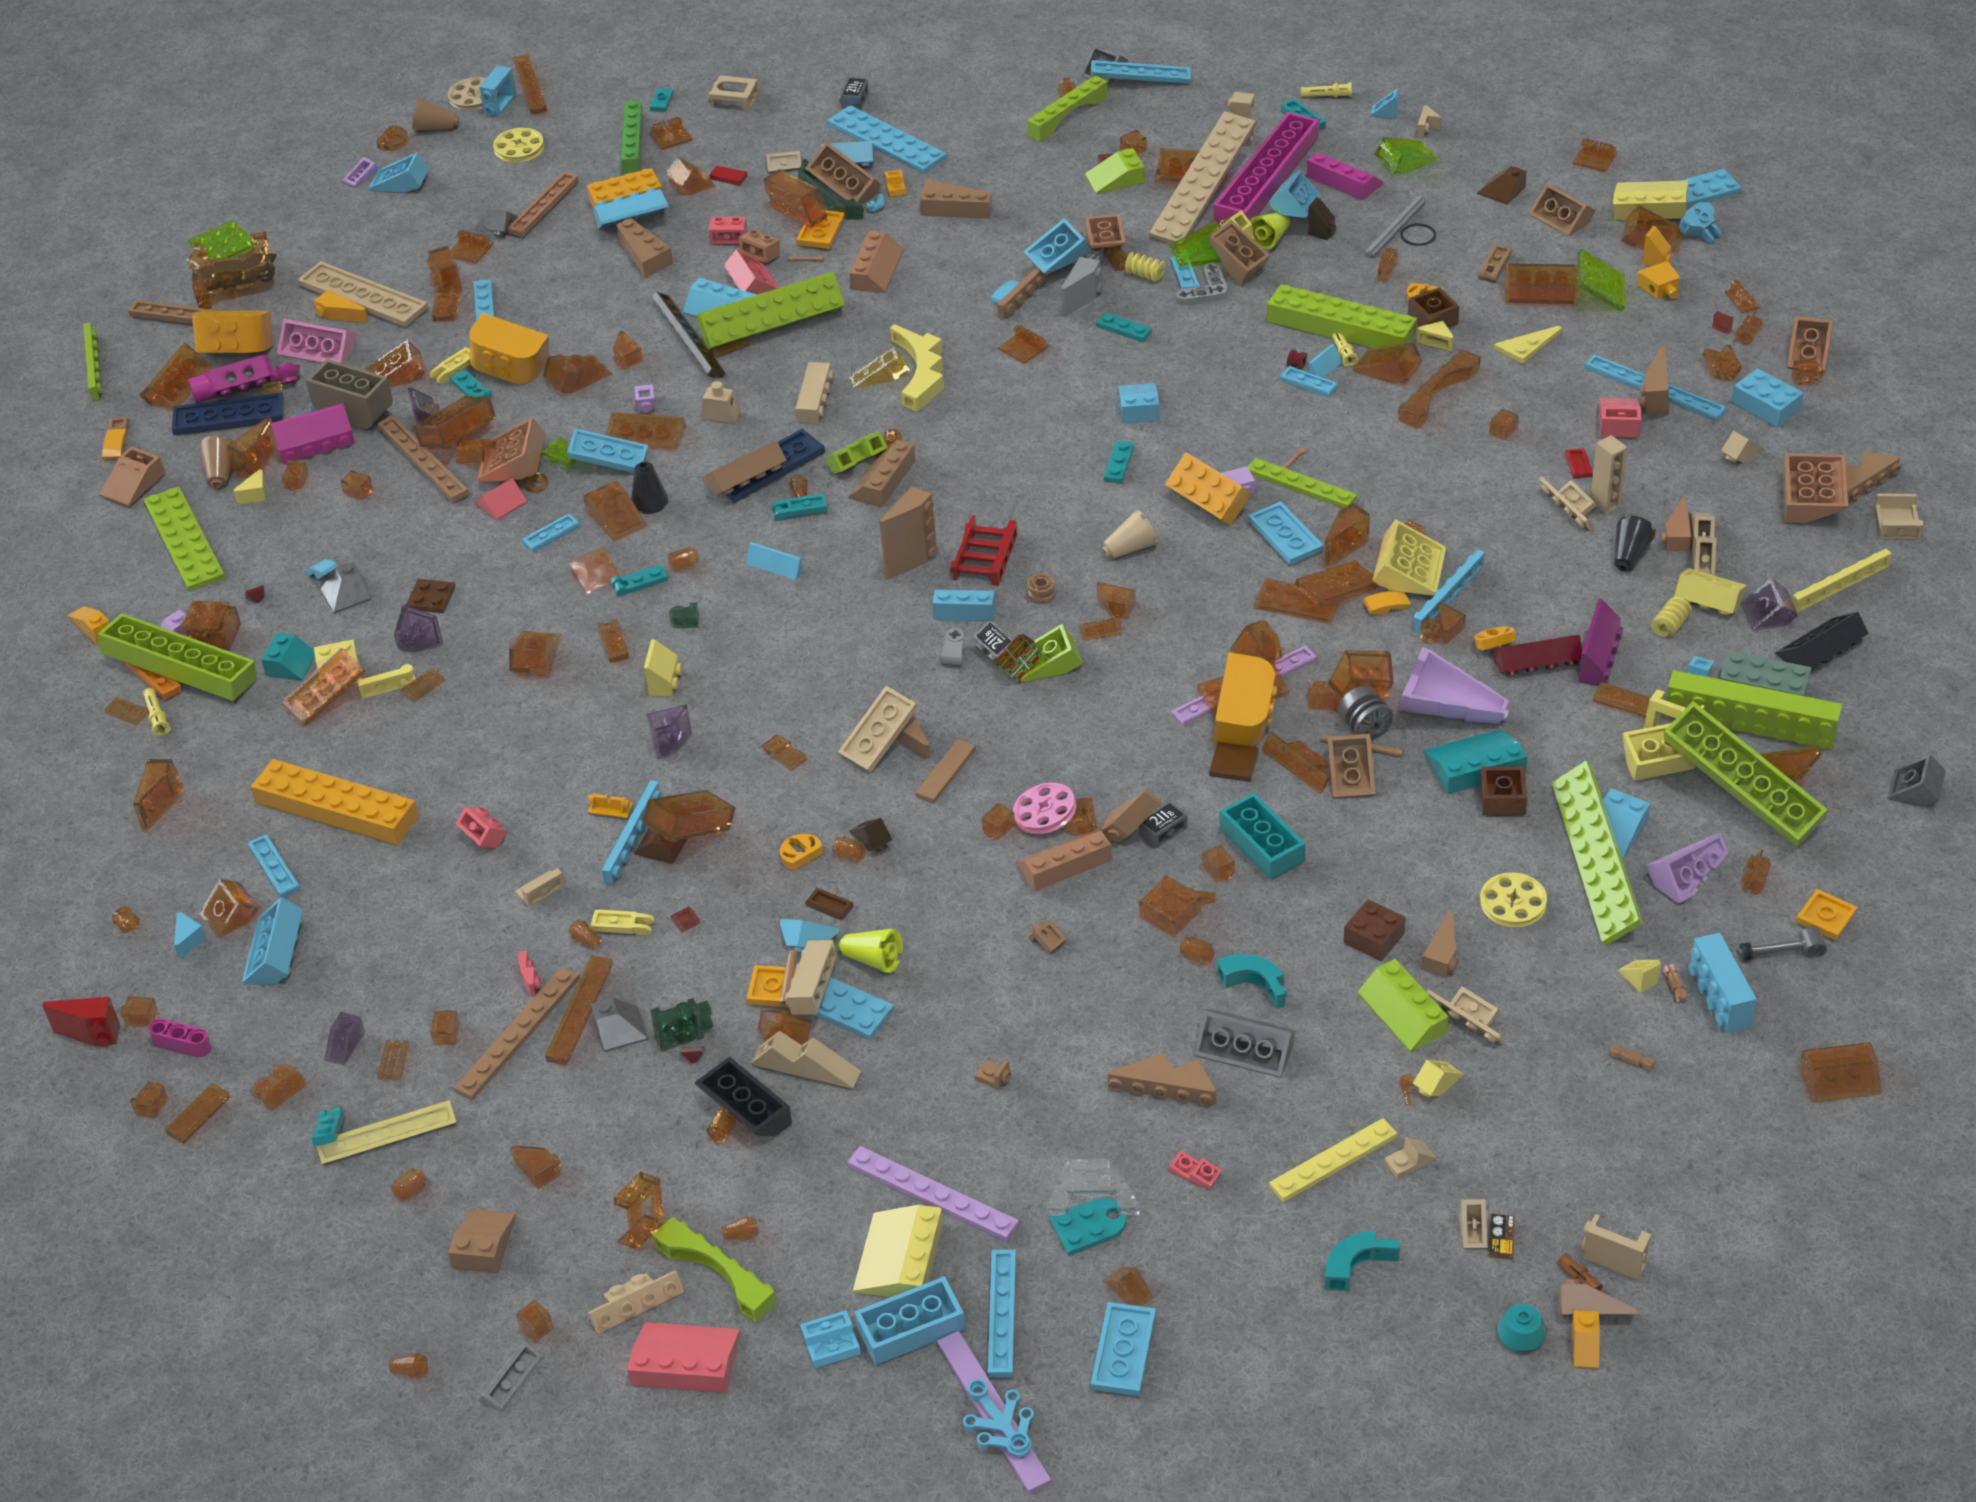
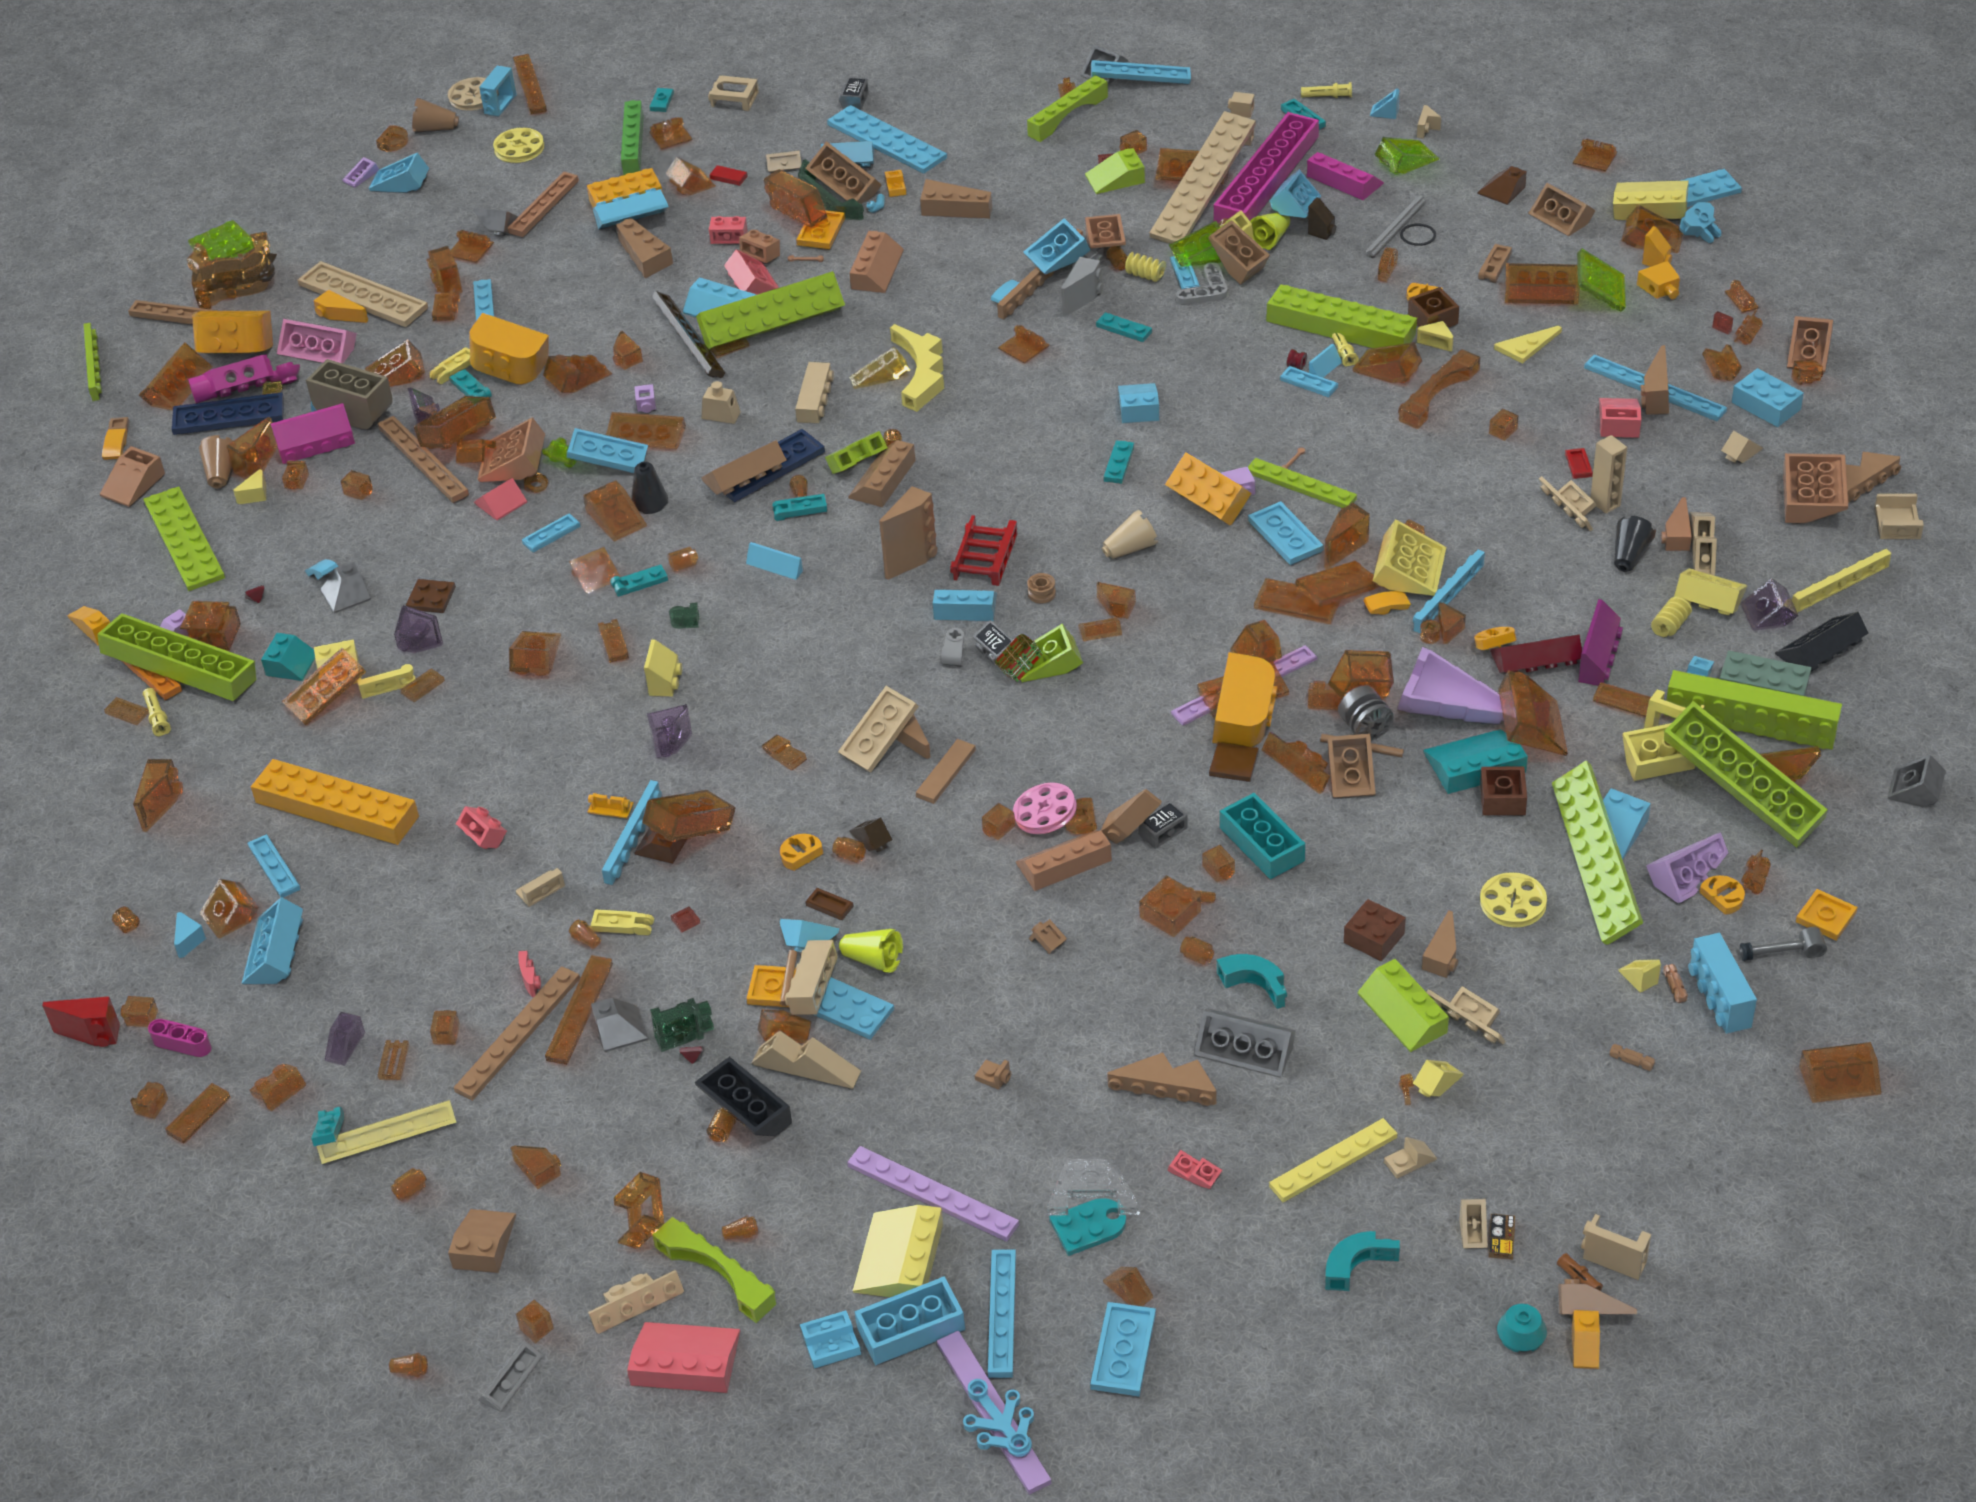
none -> clear orange slope [1498,670,1568,756]
none -> light orange piece [1699,875,1745,915]

